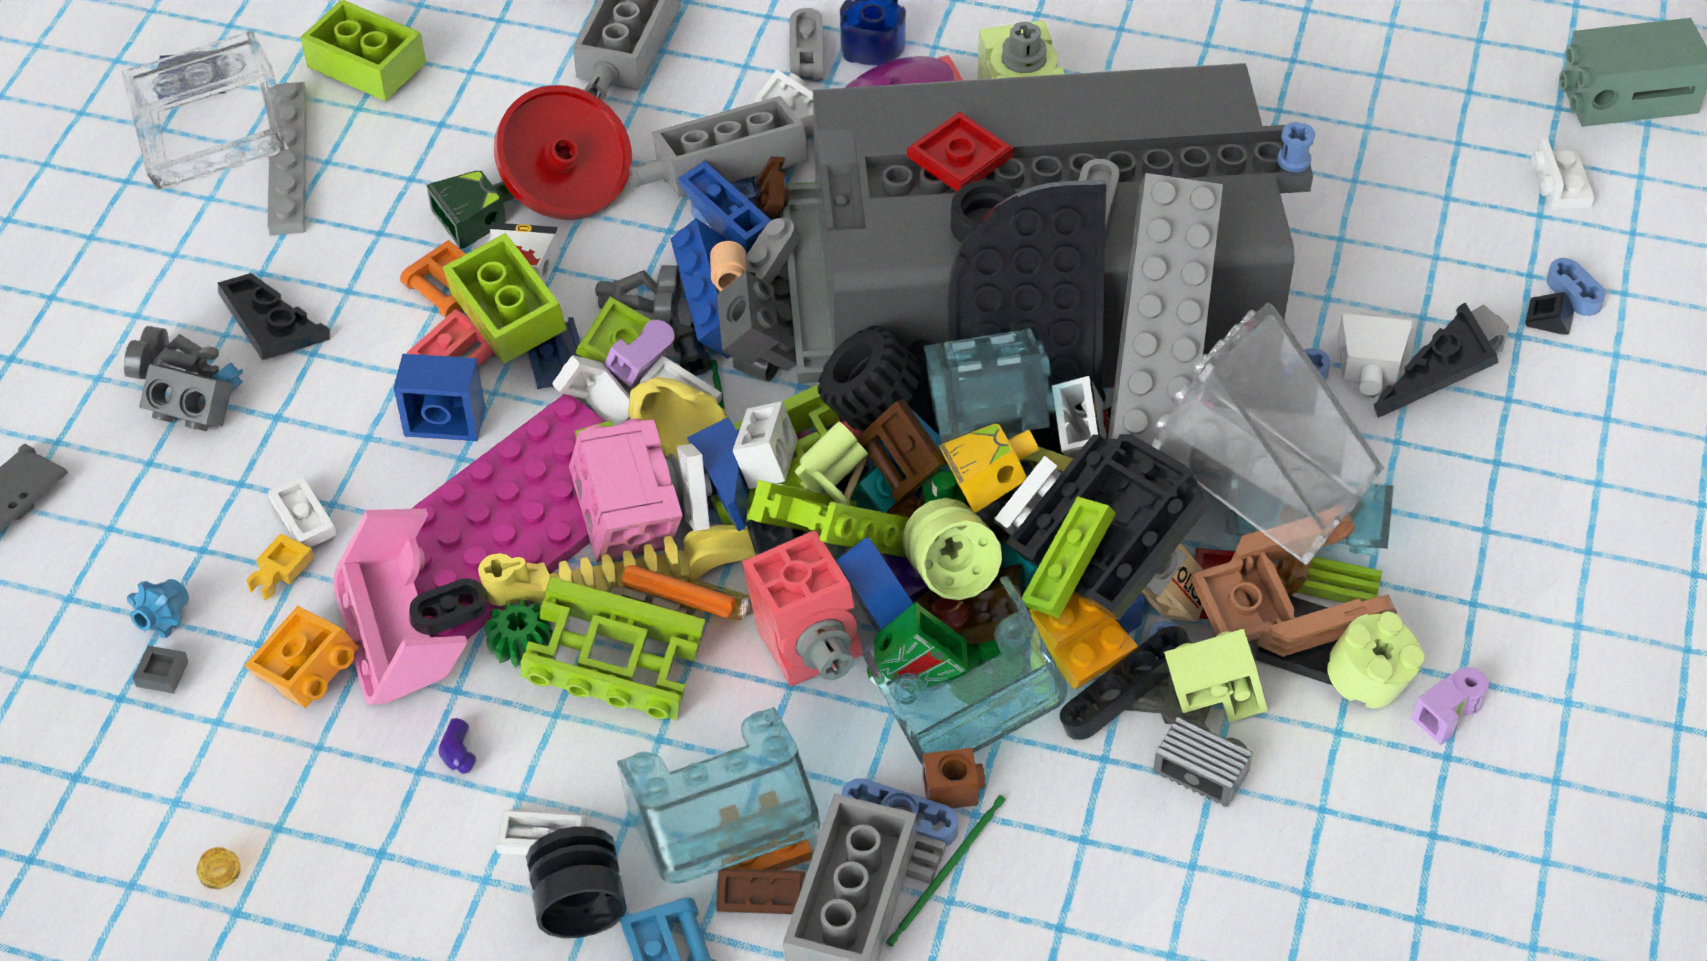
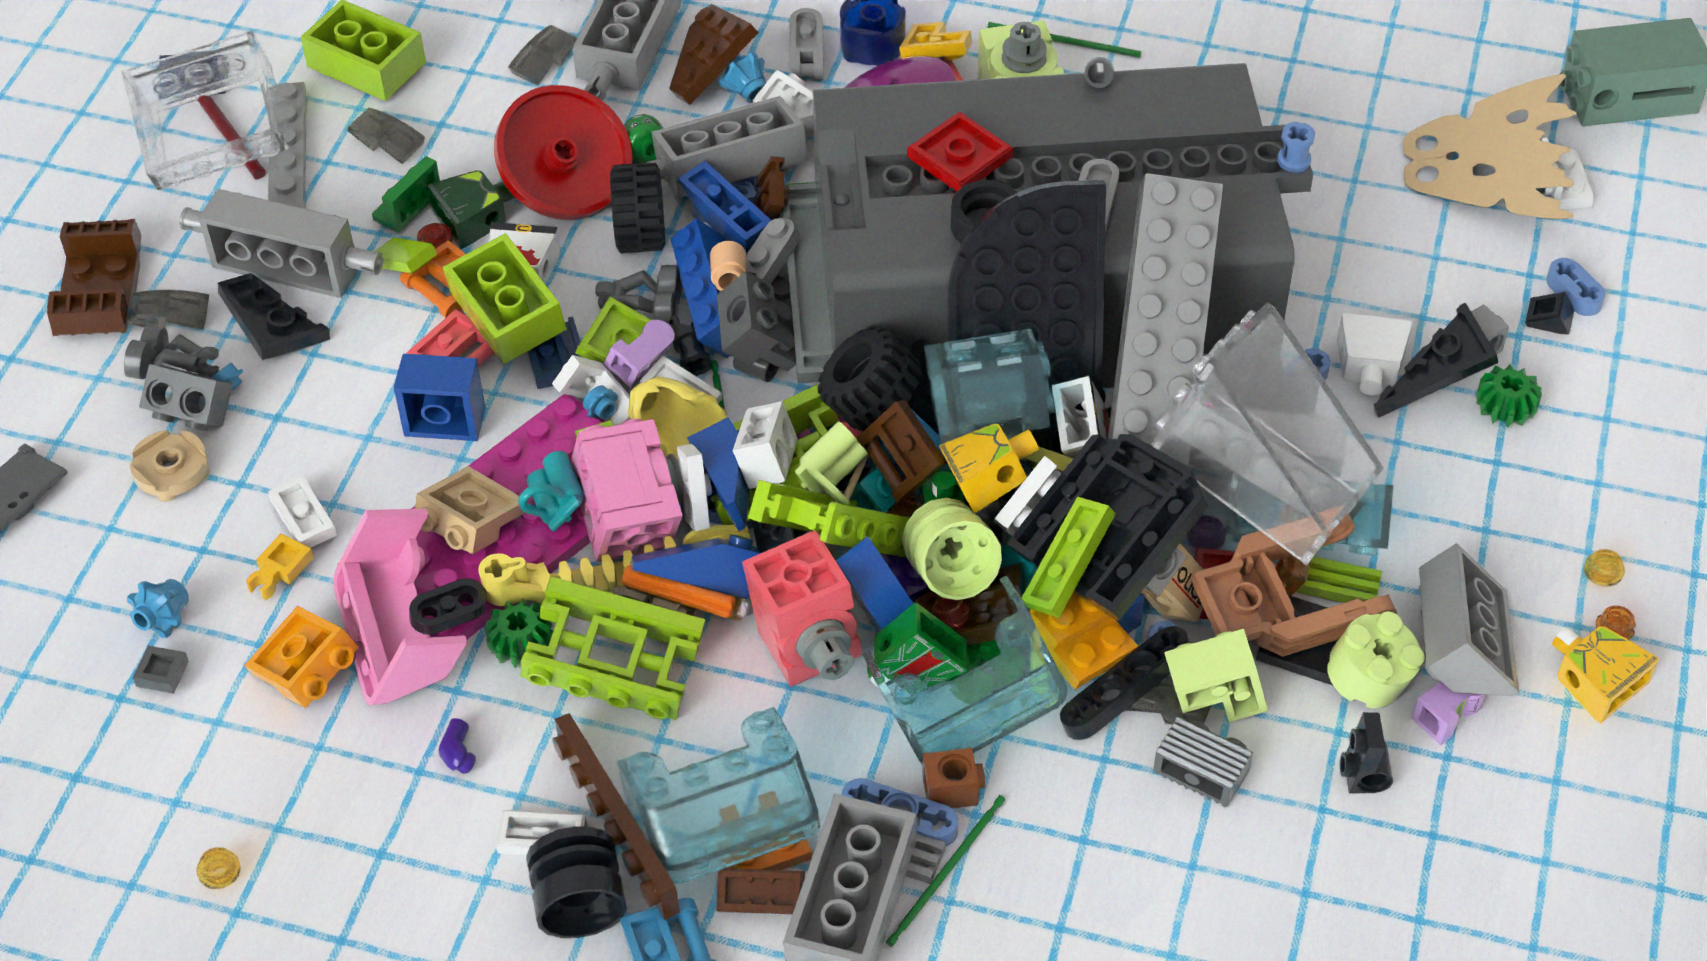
none -> reddish brown plate [47,219,141,336]
none -> clear smoke slope [128,290,209,330]
none -> tan plate [130,430,210,502]
none -> light grey brick [179,189,384,298]
none -> dark red bar [196,91,266,180]
none -> clear smoke slope [347,107,425,164]
none -> green bracket [372,156,440,233]
none -> lime tile [374,237,437,274]
none -> tan plate [415,466,525,555]
none -> clear red plate [417,223,453,248]
none -> clear smoke slope [508,25,577,86]
none -> teal piece [518,451,584,532]
none -> reddish brown plate [552,713,680,920]
none -> dark azure plate [583,385,618,420]
none -> black tyre [610,162,666,254]
none -> green head [624,114,663,163]
none -> blue slope [630,534,760,599]
none -> reddish brown plate [669,4,759,105]
none -> dark azure rock [718,52,766,103]
none -> yellow plate [899,22,972,60]
none -> green piece [987,22,1142,58]
none -> dark grey hinge [1084,57,1114,88]
none -> clear purple plate [1187,515,1226,549]
none -> black plate [1340,712,1393,794]
none -> tan piece [1403,74,1577,219]
none -> light grey slope [1419,543,1519,696]
none -> green gear [1476,364,1542,428]
none -> yellow torso [1552,626,1659,724]
none -> clear yellow plate [1584,549,1625,587]
none -> clear orange plate [1595,605,1636,640]

